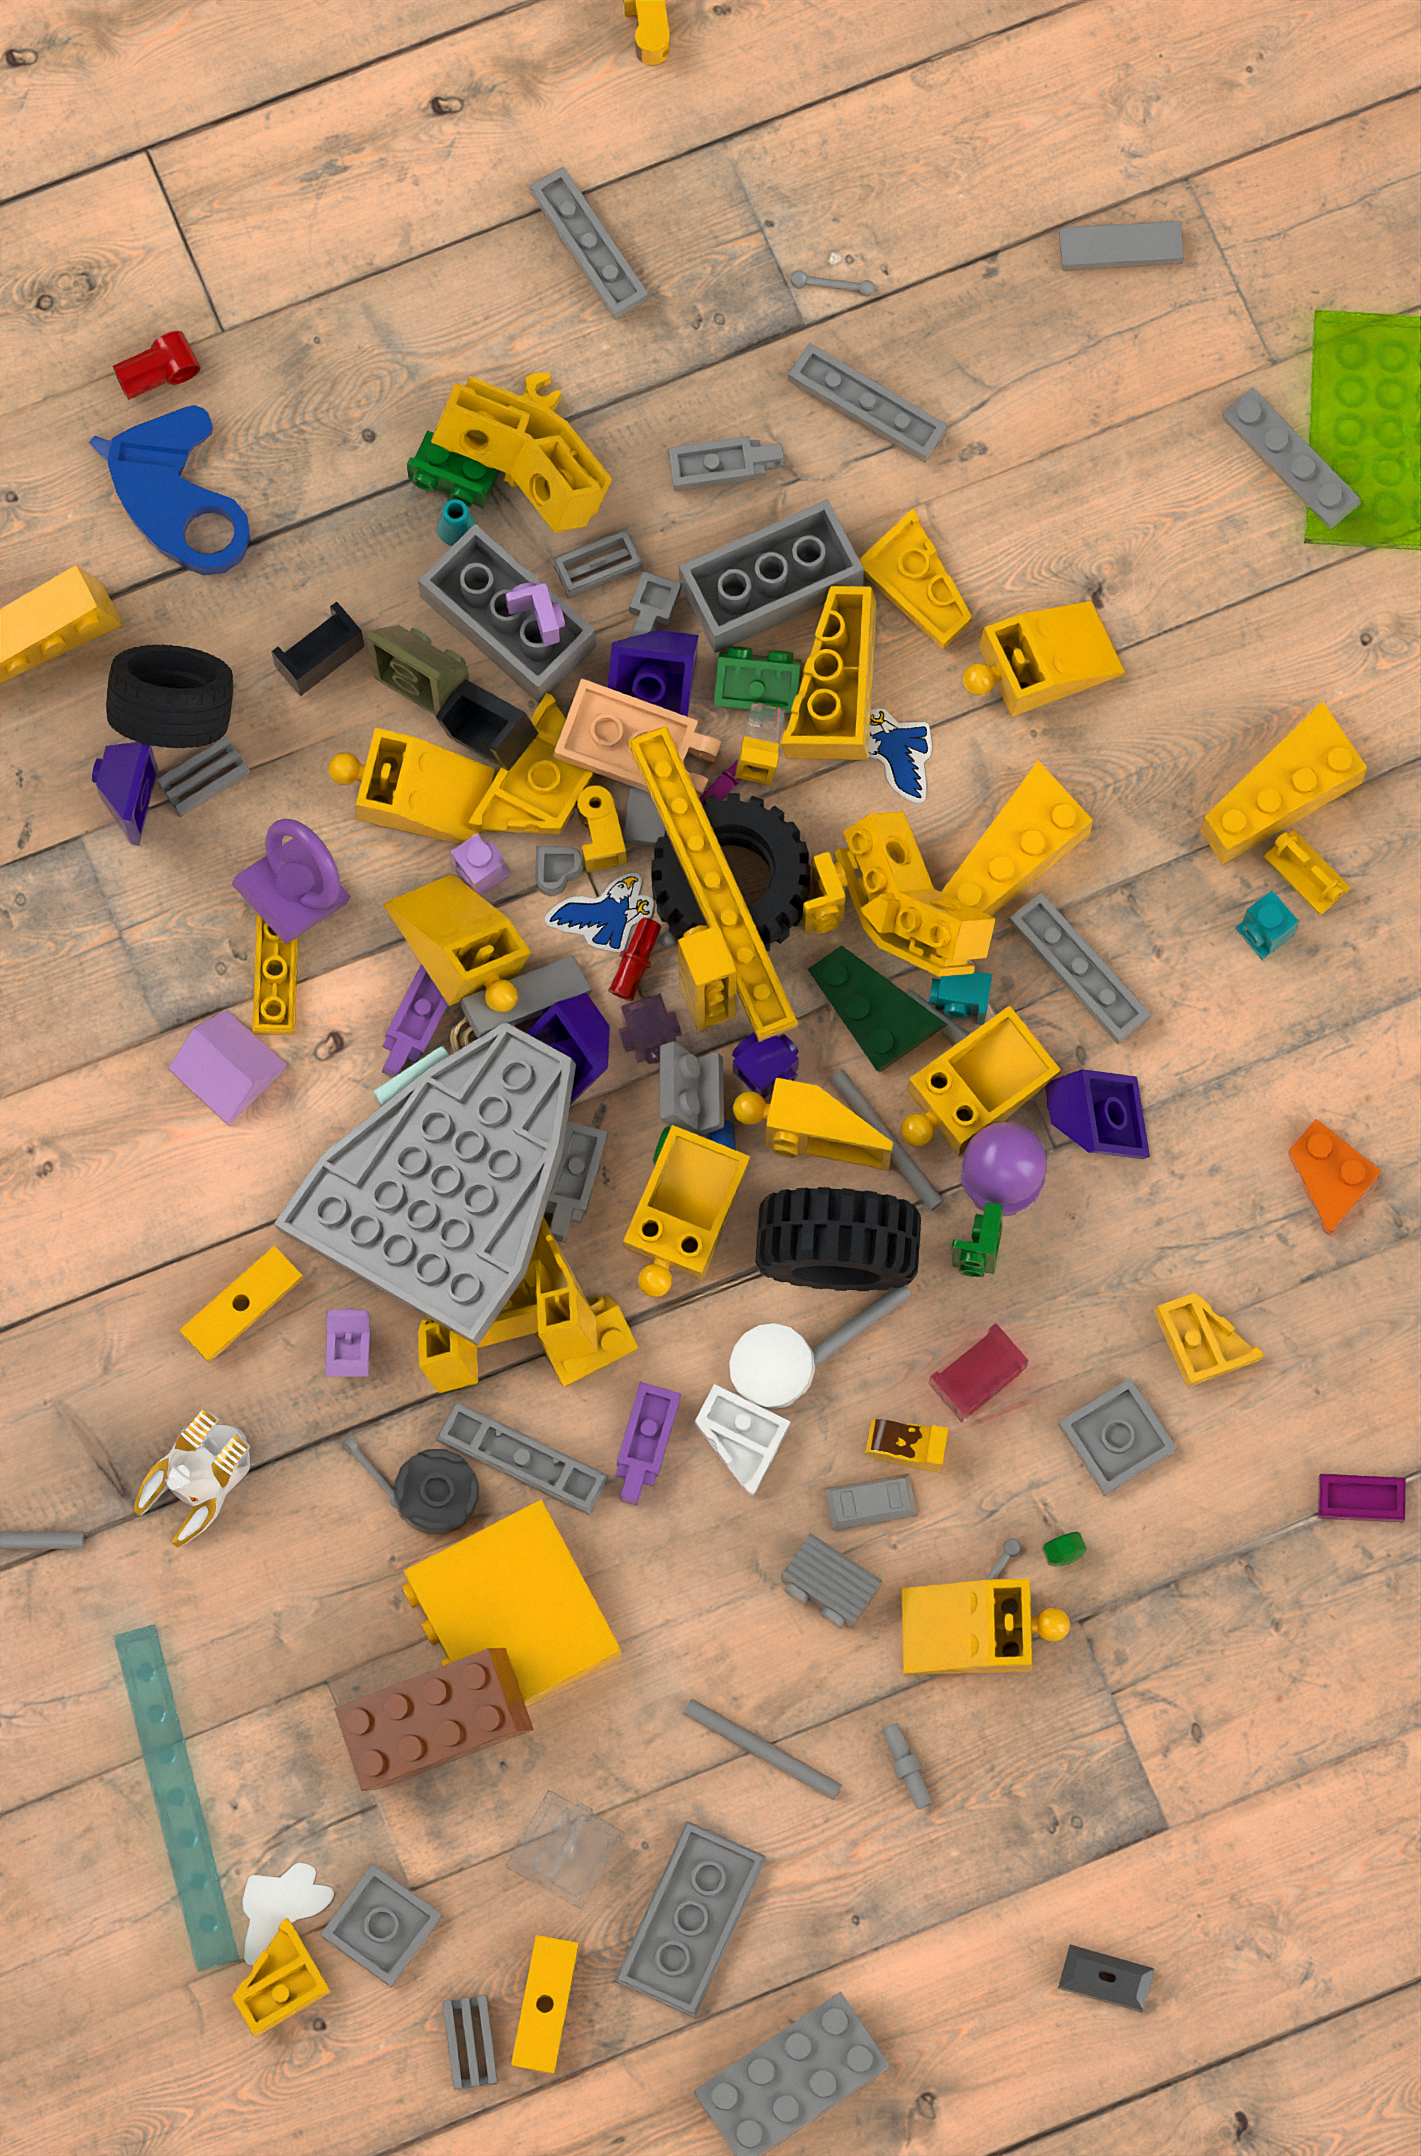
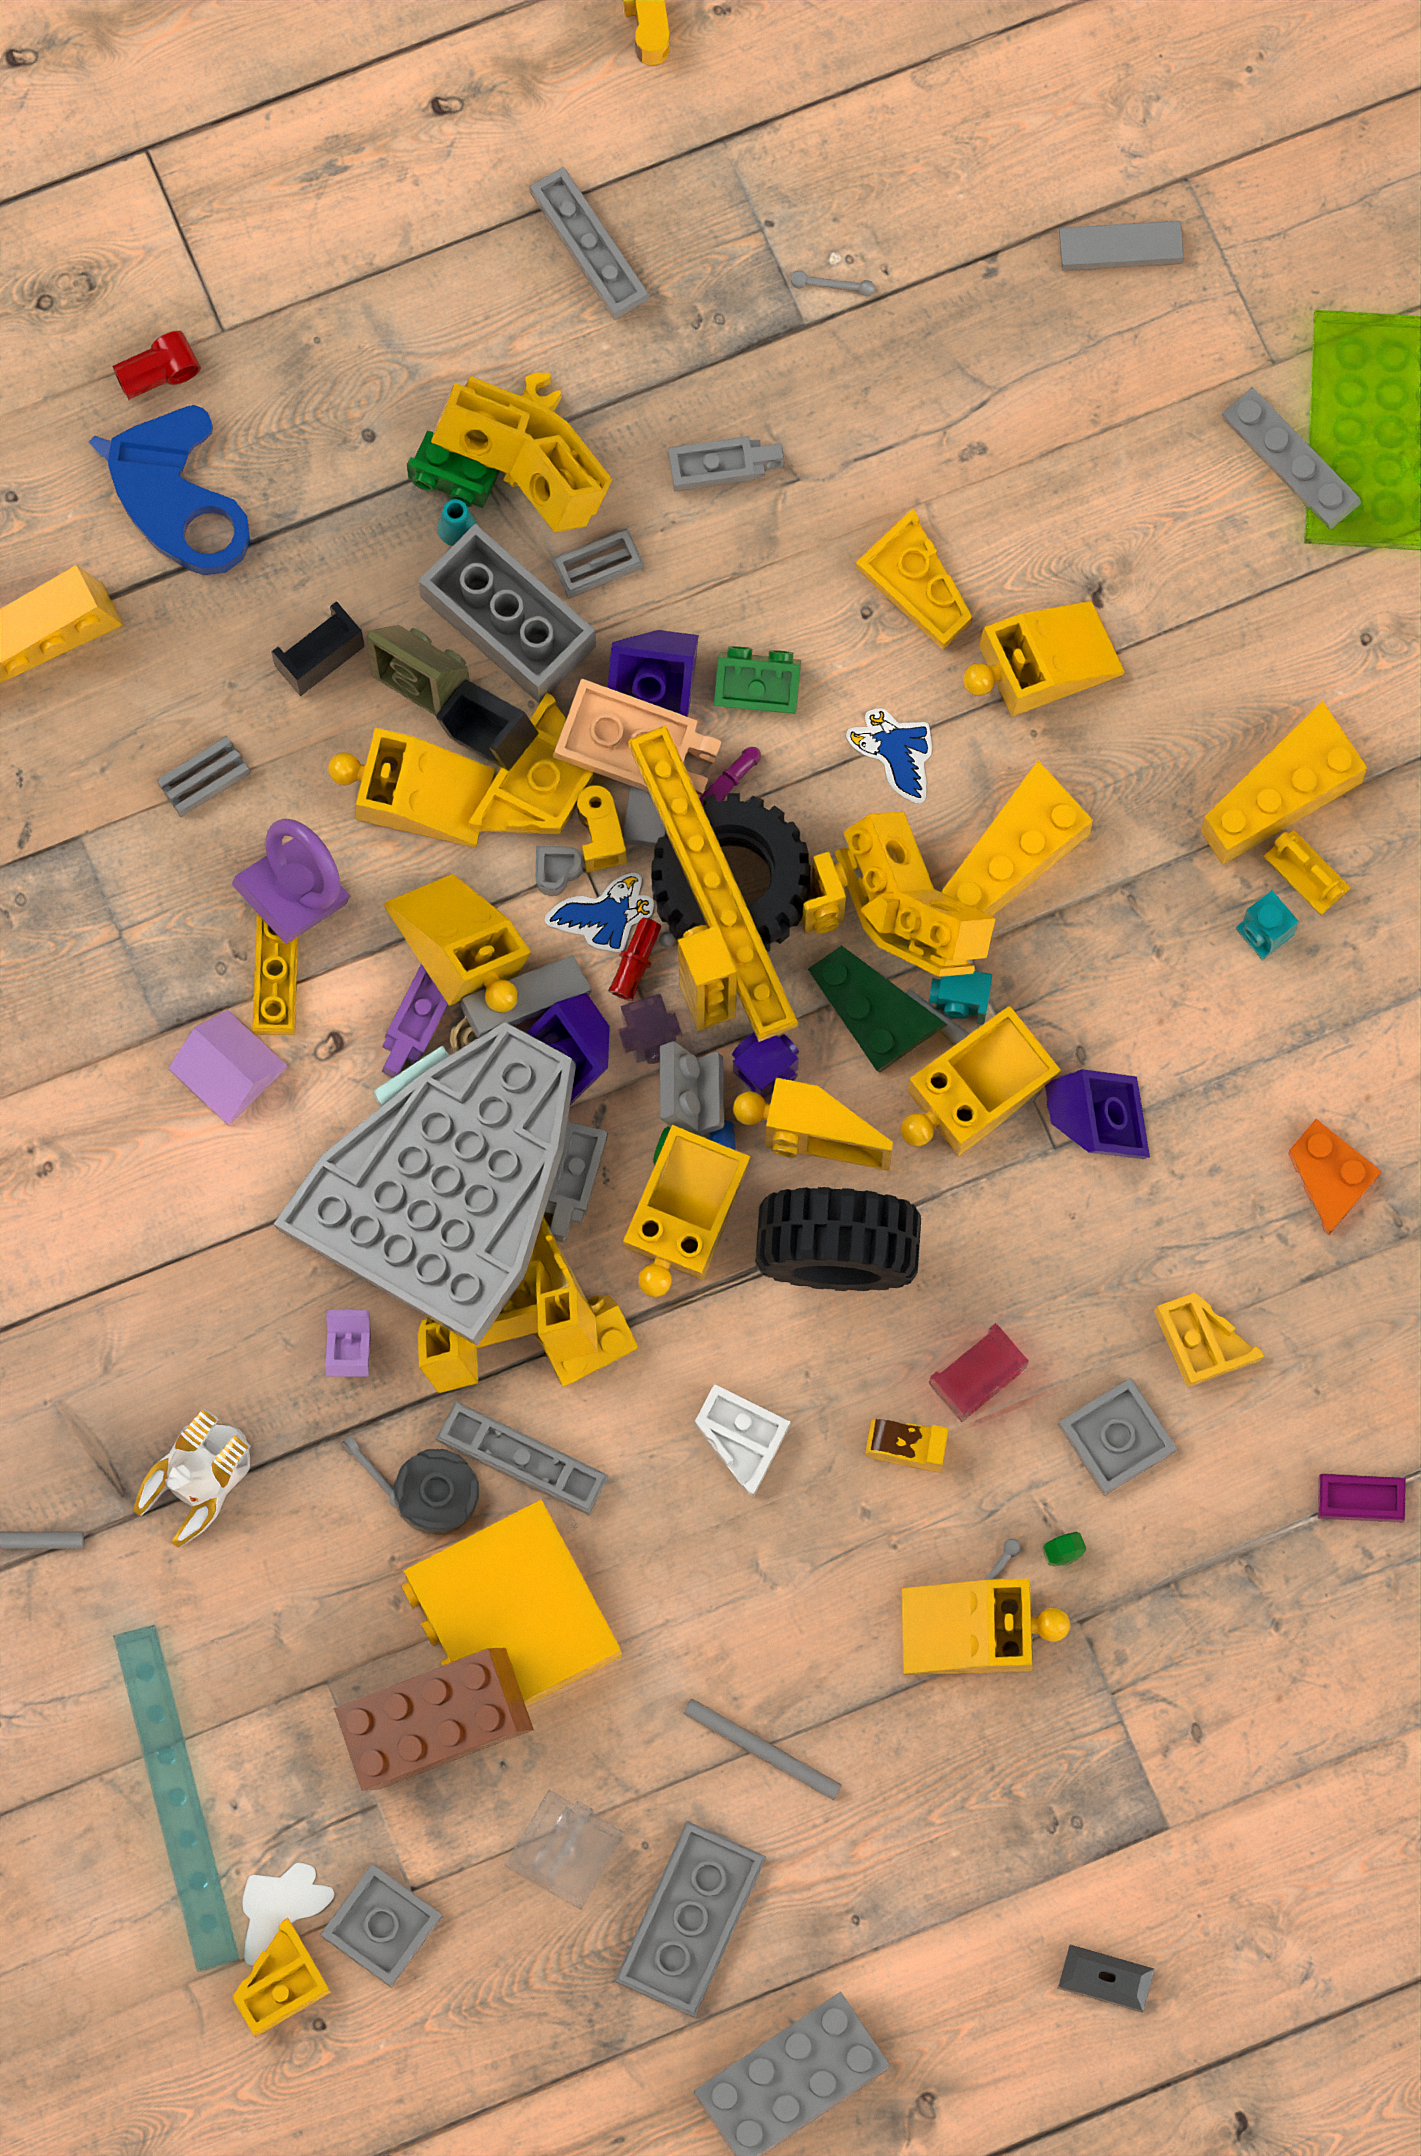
dark purple slope [92,742,158,846] -> none
black tyre [106,644,233,748] -> none
yellow tile [179,1245,304,1364] -> none
light grey tile [443,1995,498,2090] -> none
lavender brick [450,833,510,896] -> none
lavender bracket [506,582,565,646] -> none
yellow tile [511,1935,579,2075] -> none
medium lavender hinge [616,1382,681,1506] -> none
light grey plate [629,571,682,637] -> none
light grey brick [679,499,864,653] -> none
white tile [729,1323,815,1410] -> none
leg [735,701,785,785] -> none
yellow wedge [780,586,877,760] -> none
light grey brick [781,1533,882,1629] -> none
light grey plate [788,343,948,463] -> none
light grey bar [811,1285,912,1368] -> none
light grey tile [825,1474,917,1531] -> none
light grey bar [830,1069,944,1211] -> none
light grey bar [882,1723,933,1810] -> none
green bracket [952,1202,1003,1278] -> none
medium lavender tile [961,1122,1047,1216] -> none
light grey plate [1008,892,1151,1045] -> none

